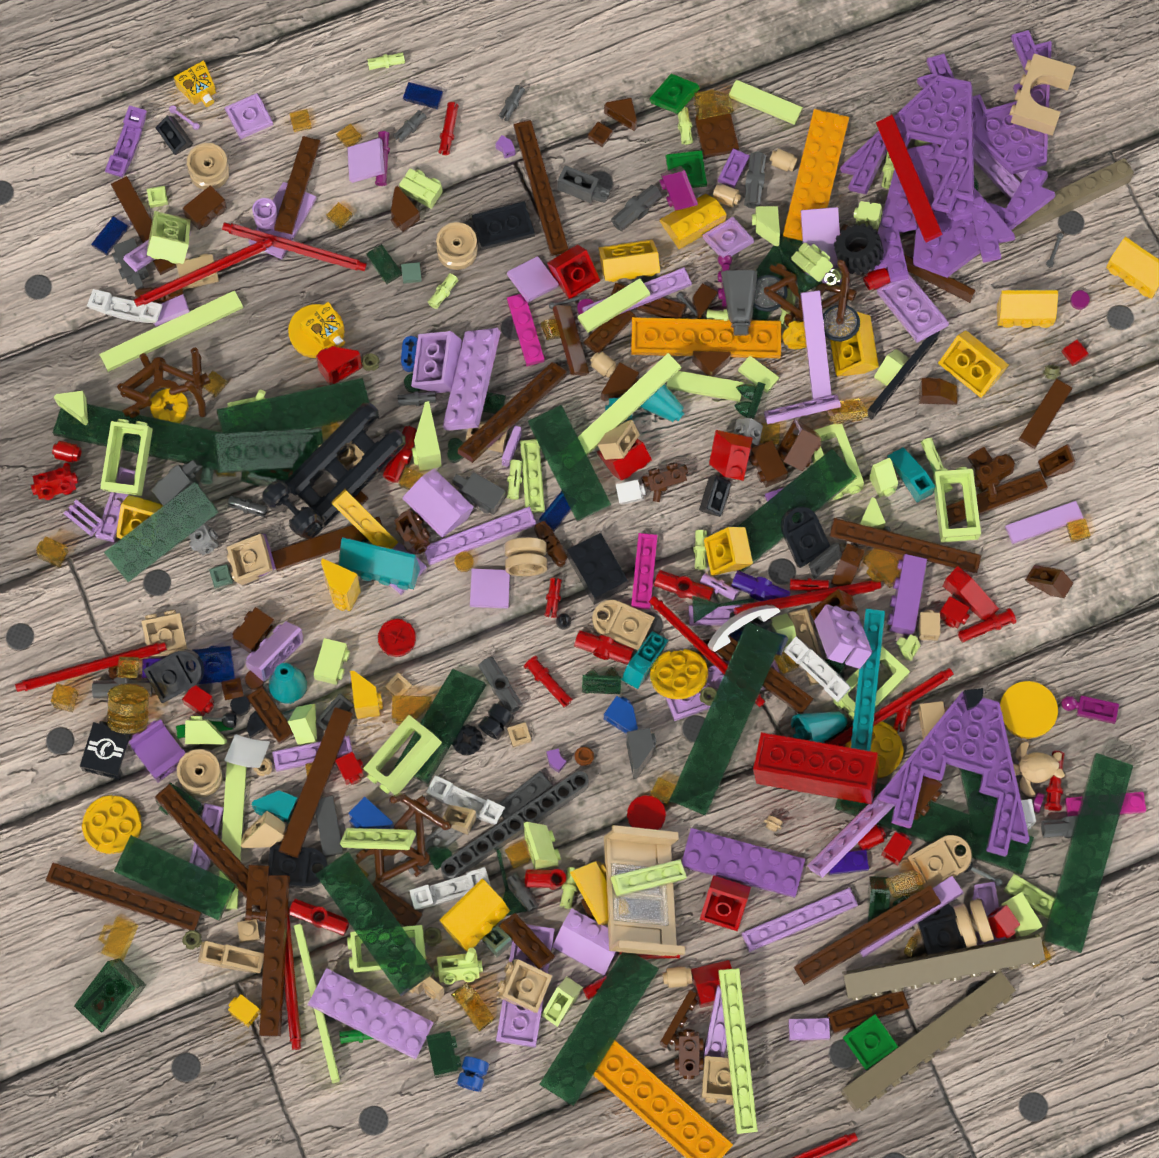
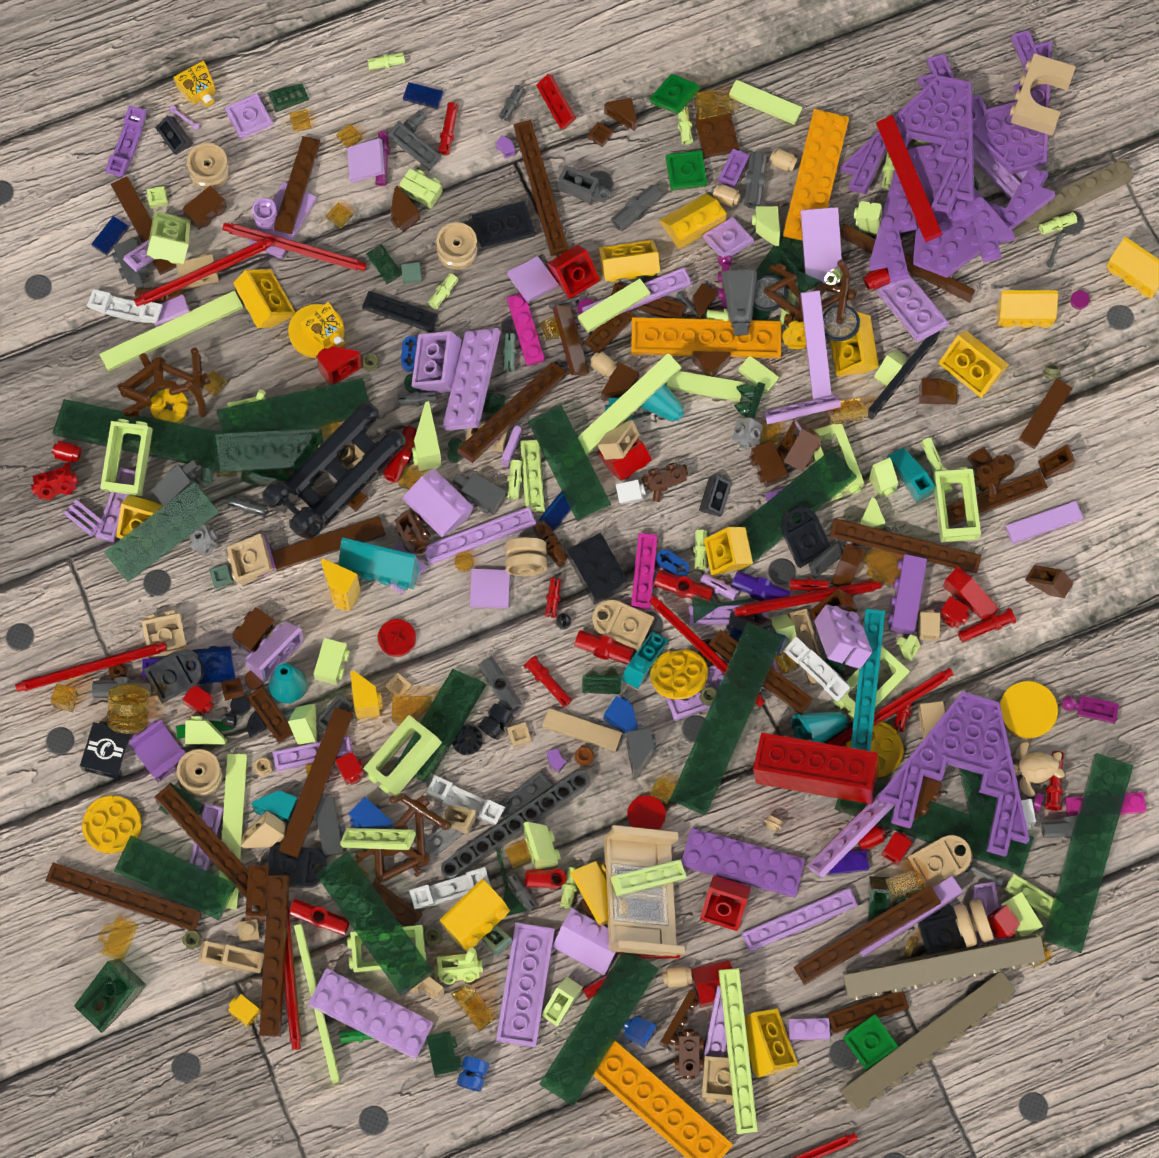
clear yellow brick [36,536,69,568] -> none
yellowish green slope [54,391,88,425] -> none
clear yellow plate [116,657,140,678] -> none
white sticker [224,734,270,768] -> none
yellow plate [331,489,398,549] -> none
clear green tile [426,845,452,870] -> none
tan plate [497,959,552,1013] -> none
reddish brown plate [500,913,555,970] -> none
magenta slope [659,166,698,210] -> none
white slope [708,605,780,652] -> none
red slope [709,430,753,481] -> none
yellowish green brick [791,243,833,282] -> none
black tyre [834,223,884,275] -> none
black tile [963,688,983,710] -> none
red plate [1062,340,1089,366] -> none
clear yellow plate [1066,519,1091,543] -> none
none -> yellow slope [233,269,296,329]
none -> clear green slope [268,84,309,113]
none -> black tile [362,291,438,333]
none -> dark grey tile [387,121,441,171]
none -> sand green pin [502,333,517,372]
none -> red plate [536,74,576,129]
none -> tan tile [542,708,622,752]
none -> blue slope [623,1016,656,1049]
none -> blue beam [656,550,689,577]
none -> yellow slope [745,1009,798,1078]
none -> yellowish green pin [1039,212,1077,235]

